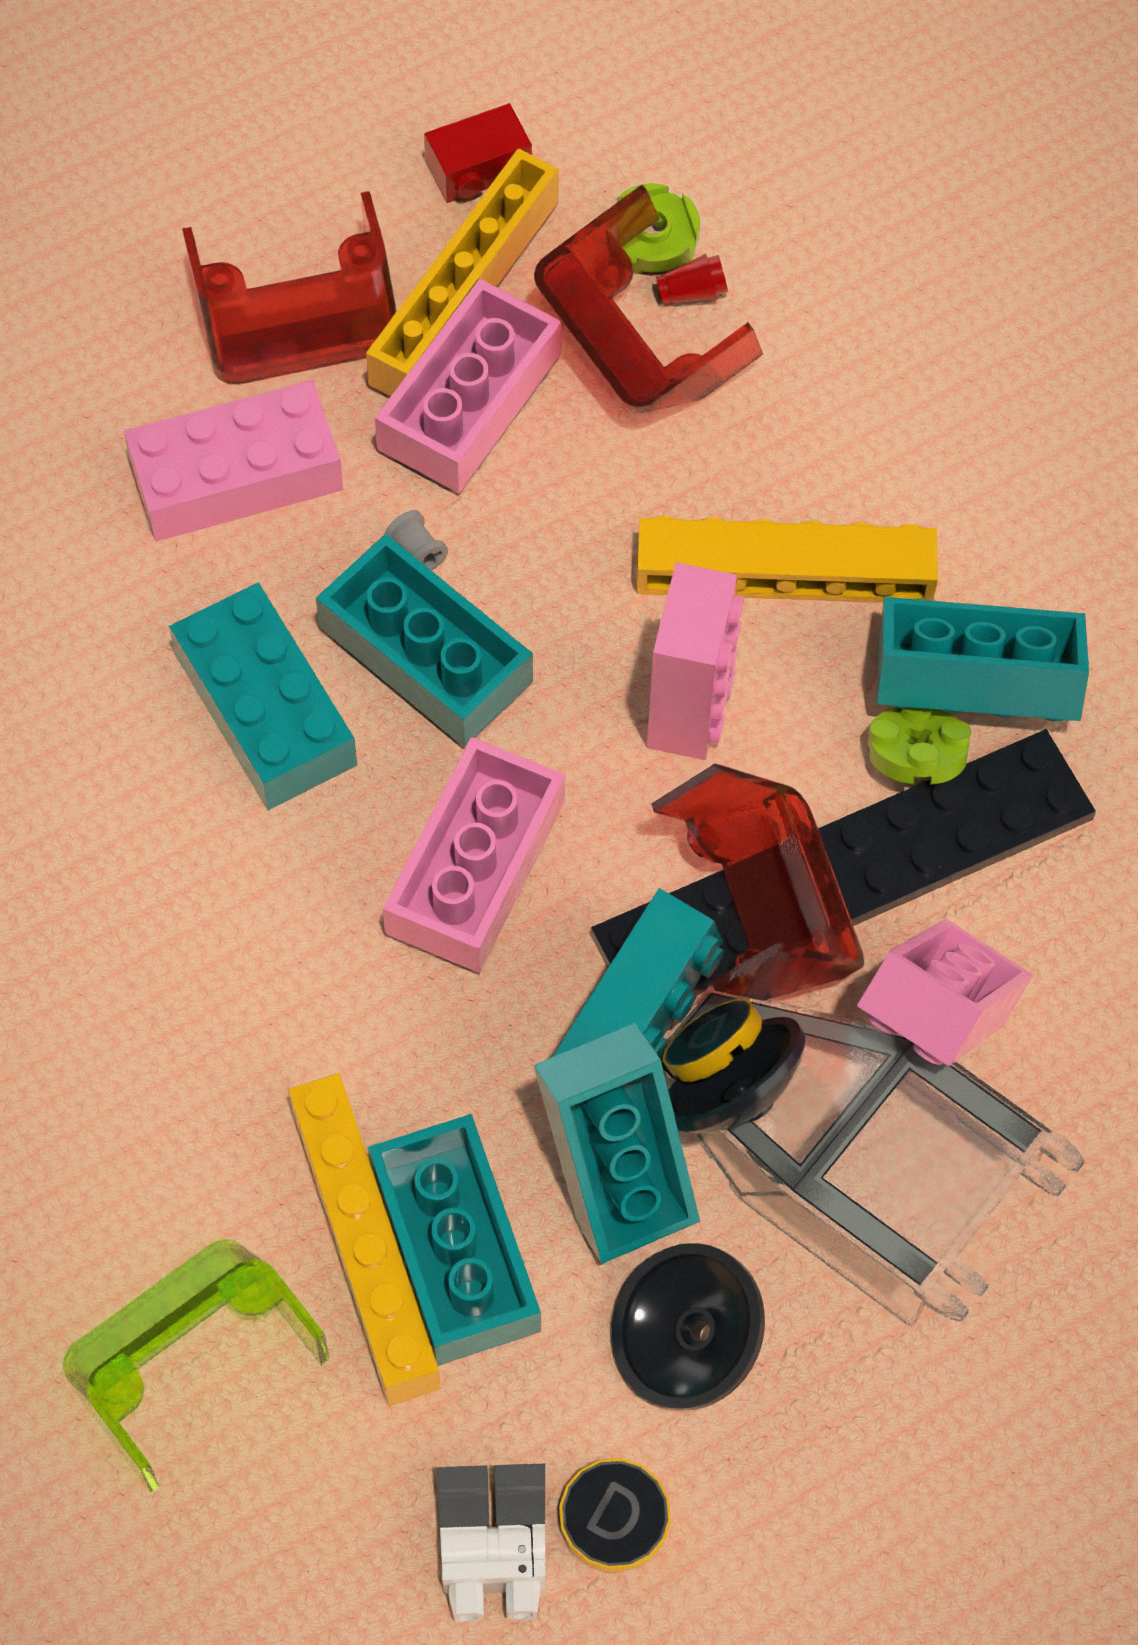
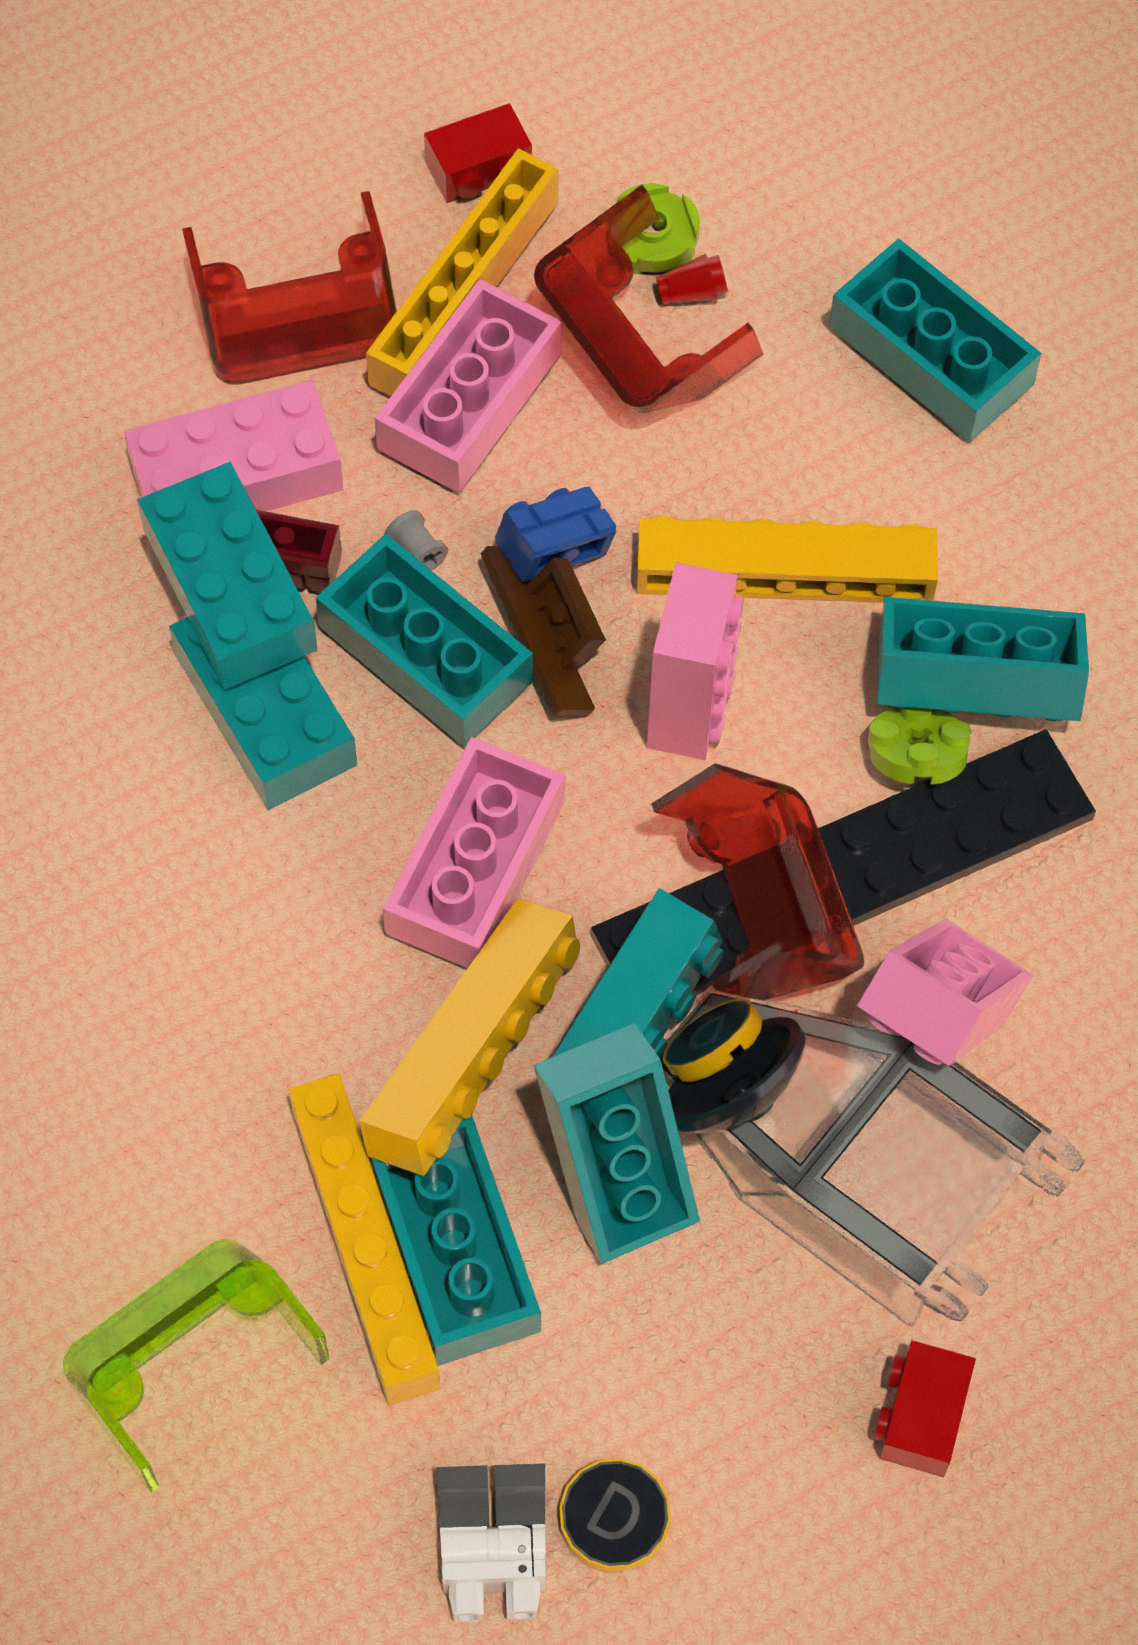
black dish [612,1243,765,1410] -> none
none -> teal brick [137,461,318,690]
none -> dark red brick [256,510,342,592]
none -> yellow brick [359,898,580,1176]
none -> reddish brown bracket [480,546,606,716]
none -> blue brick [495,486,617,582]
none -> teal brick [829,238,1042,442]
none -> red brick [873,1340,976,1478]

